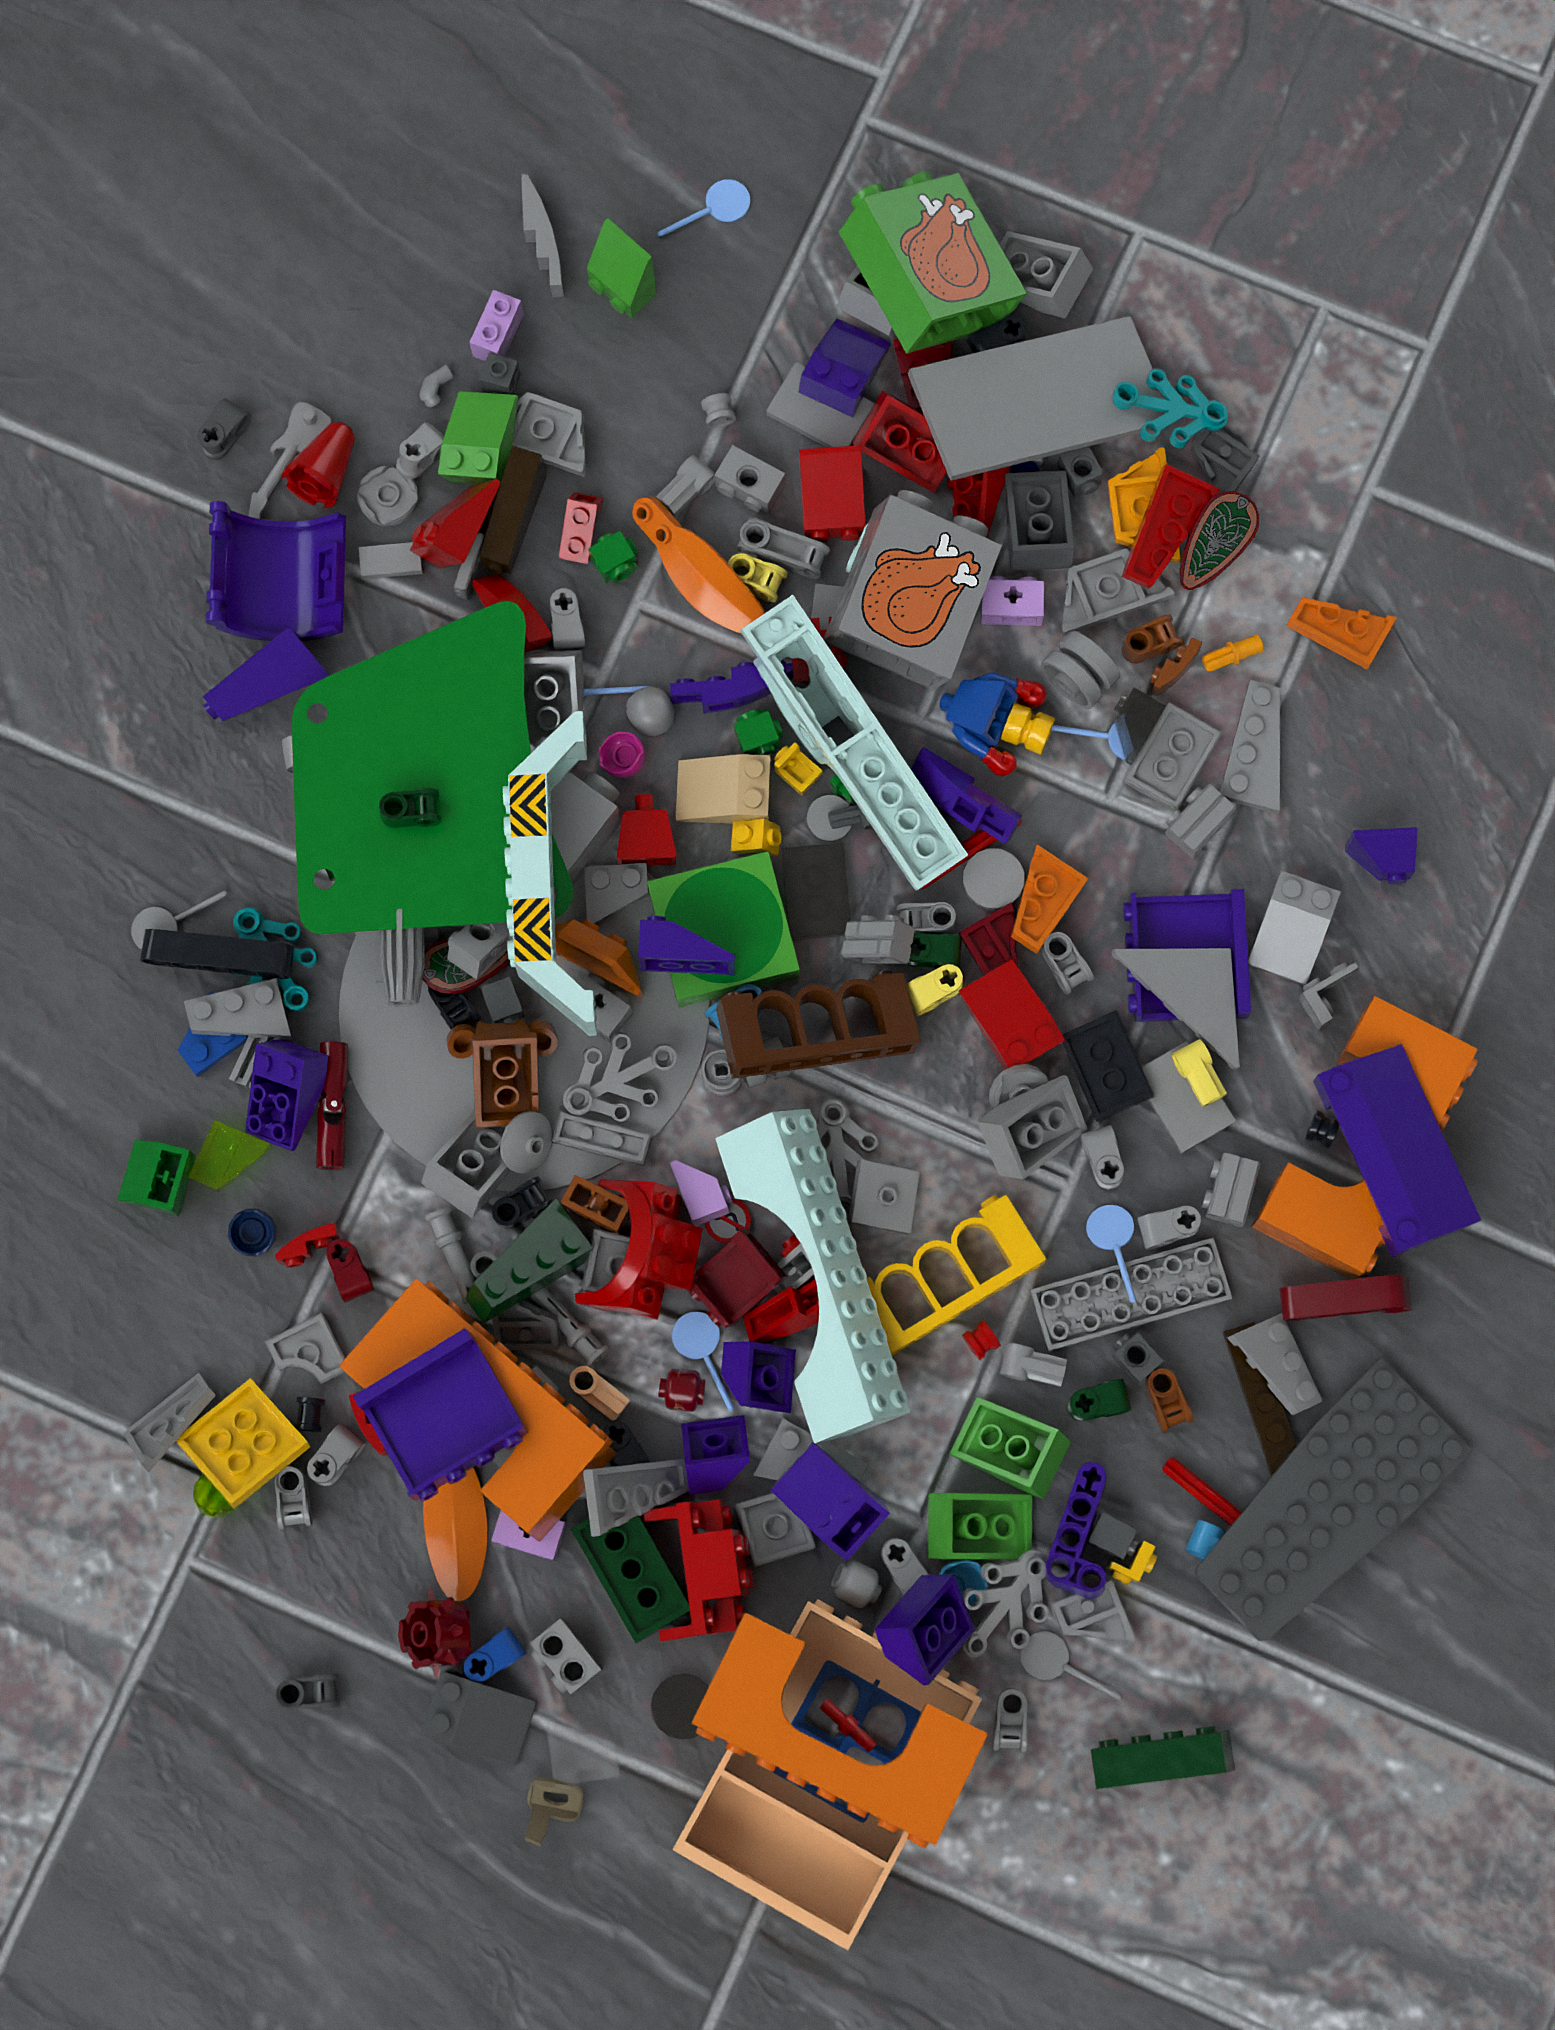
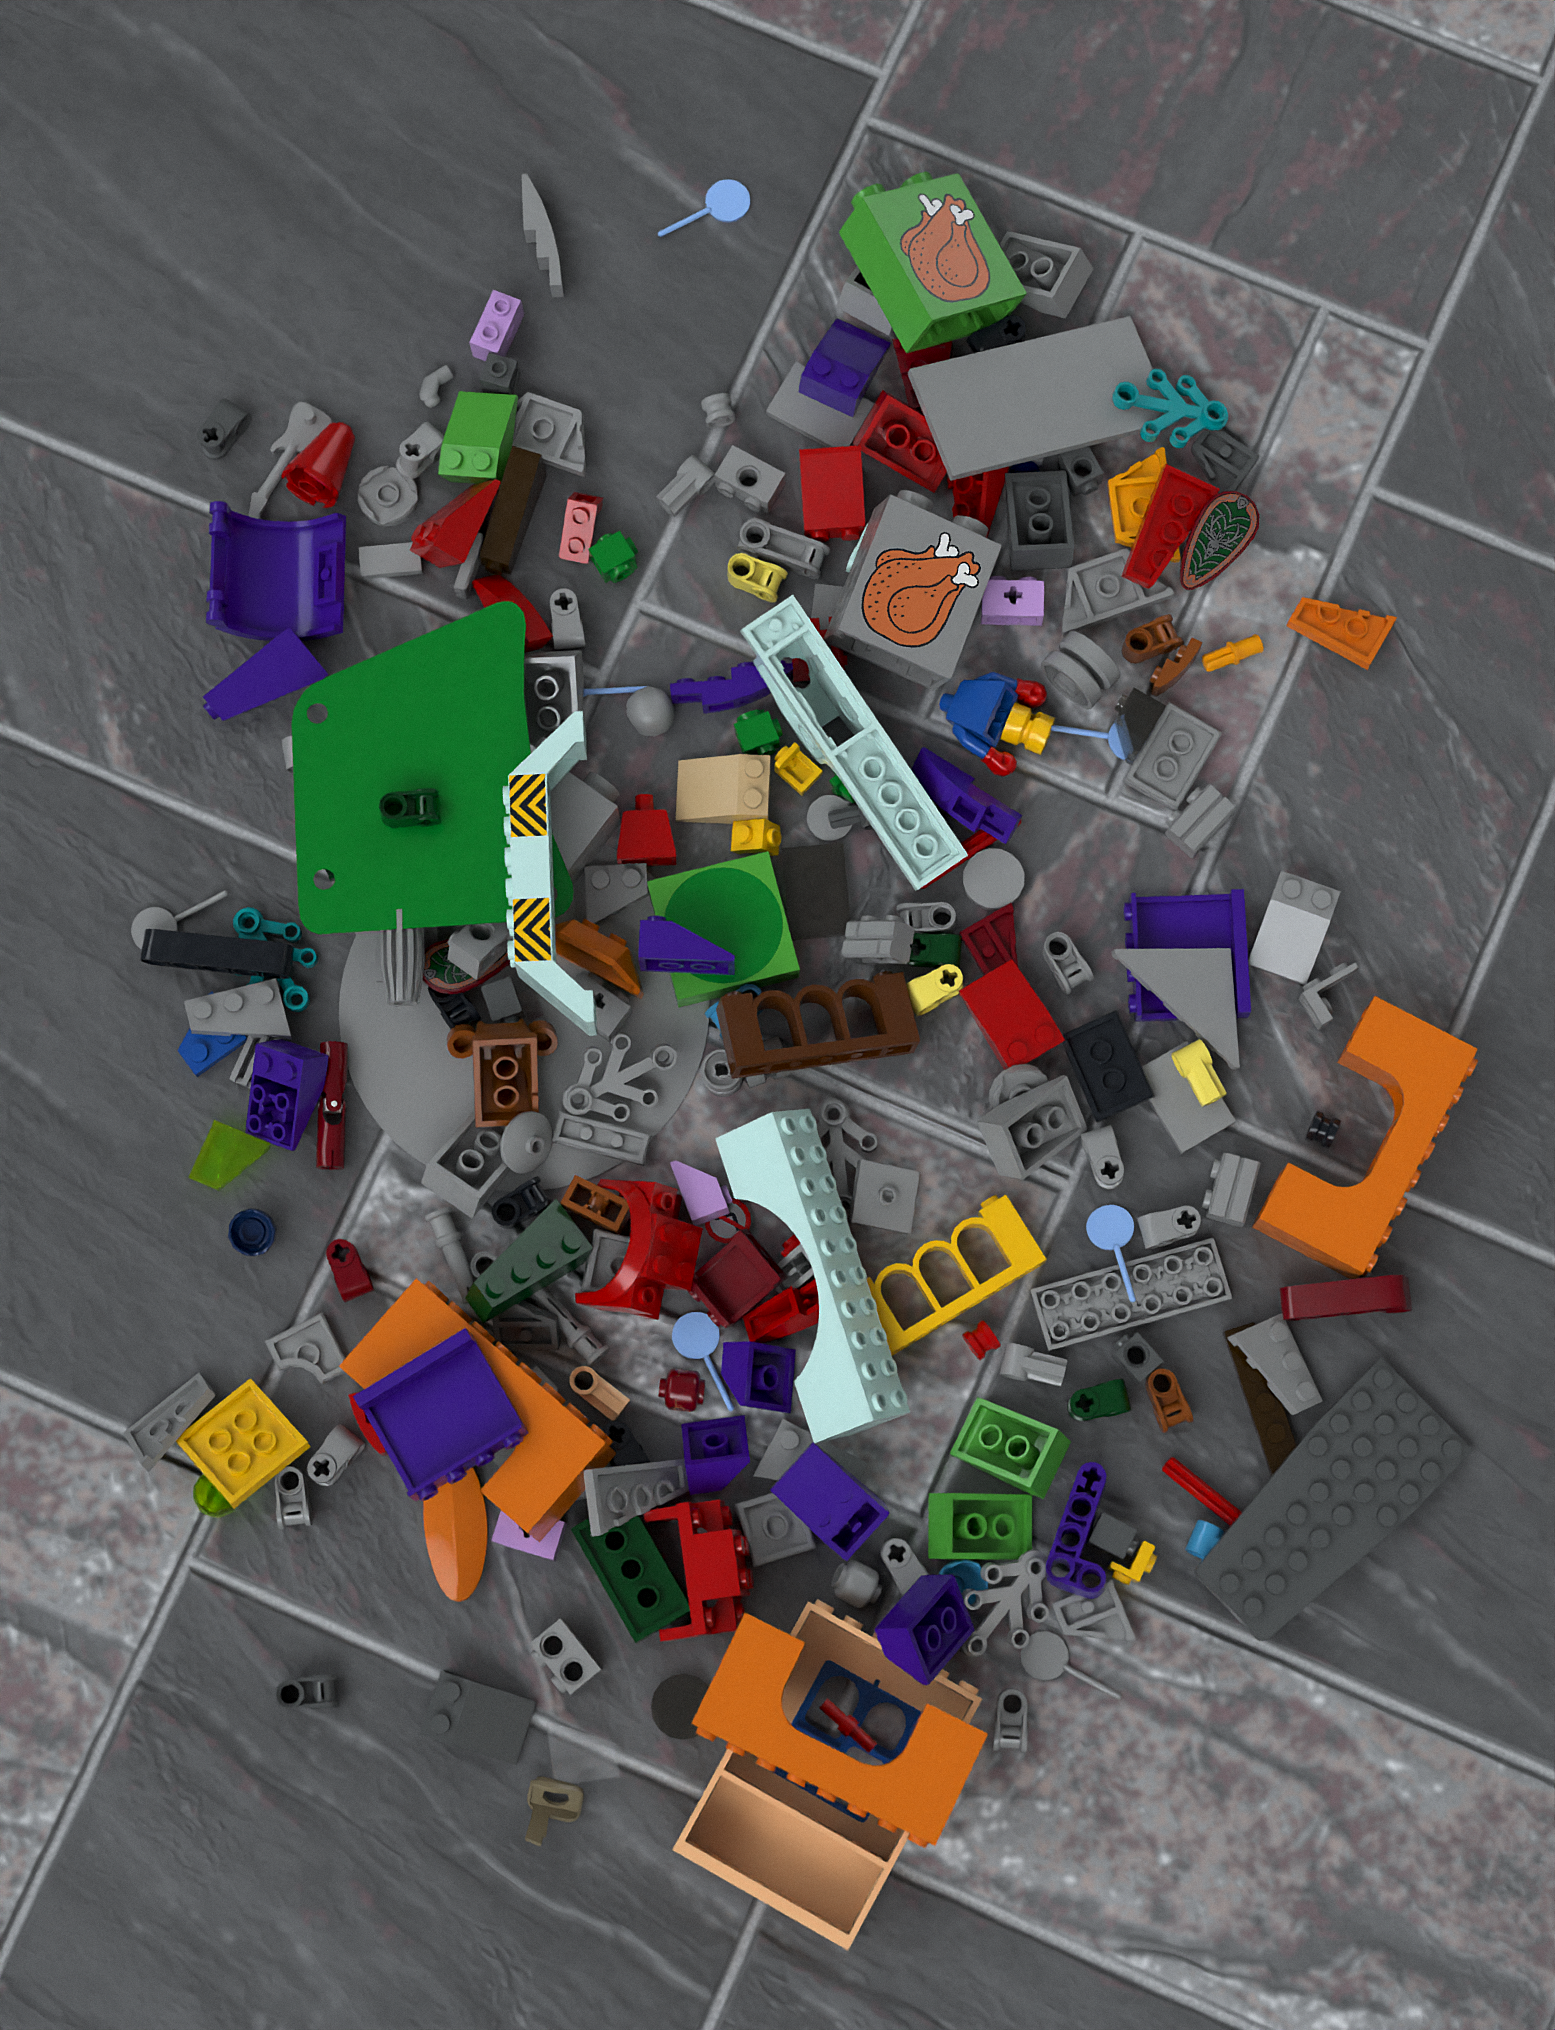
green slope [117,1140,196,1216] -> none
red slope [275,1223,341,1268] -> none
black bush [294,1397,325,1432] -> none
dark red brick [398,1588,472,1679] -> none
blue piece [464,1626,527,1682] -> none
bright green slope [587,218,657,318] -> none
dark pink hair [598,731,645,778] -> none
orange plant [632,496,765,633] -> none
orange wing [1011,844,1089,954] -> none
dark green wedge [1091,1726,1235,1789] -> none
light grey wing [1220,680,1280,814] -> none
dark purple slope [1313,1044,1482,1258] -> none
dark purple slope [1345,827,1417,884] -> none

